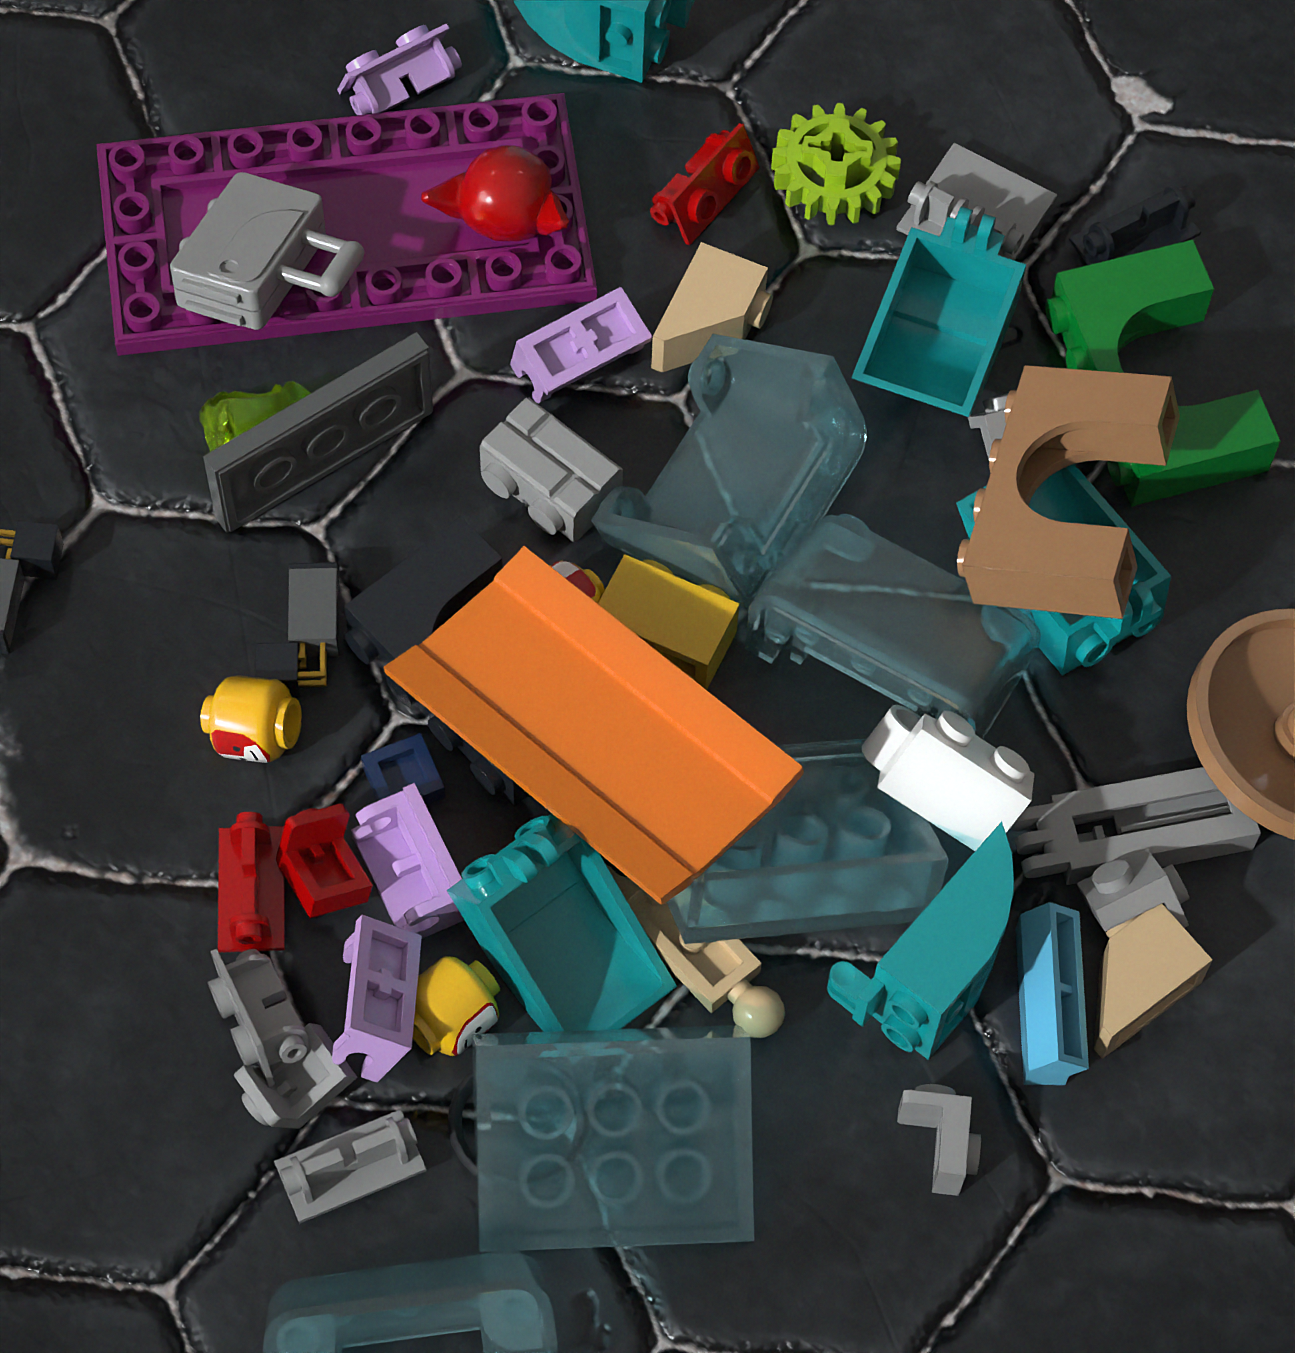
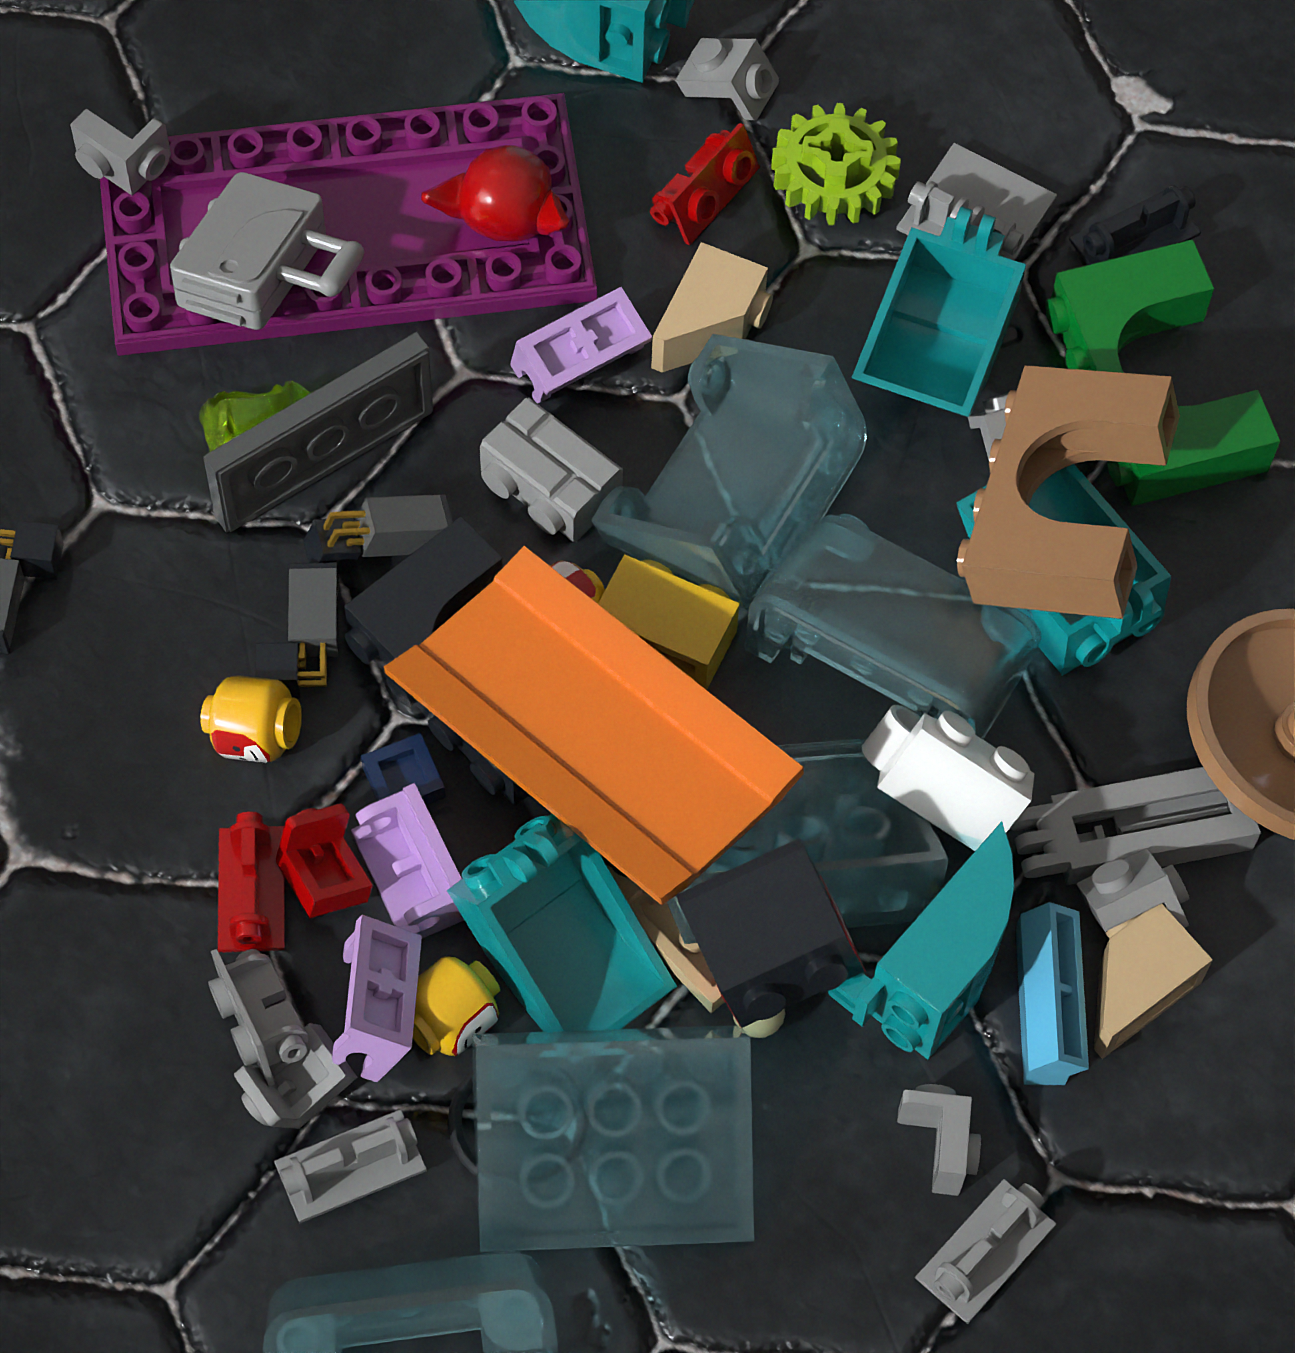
lavender hinge [337,23,462,116] -> none
none -> light grey bracket [70,109,171,196]
none -> piece [303,494,453,574]
none -> light grey bracket [675,38,779,120]
none -> black slope [676,838,865,1028]
none -> light grey hinge [915,1179,1056,1324]

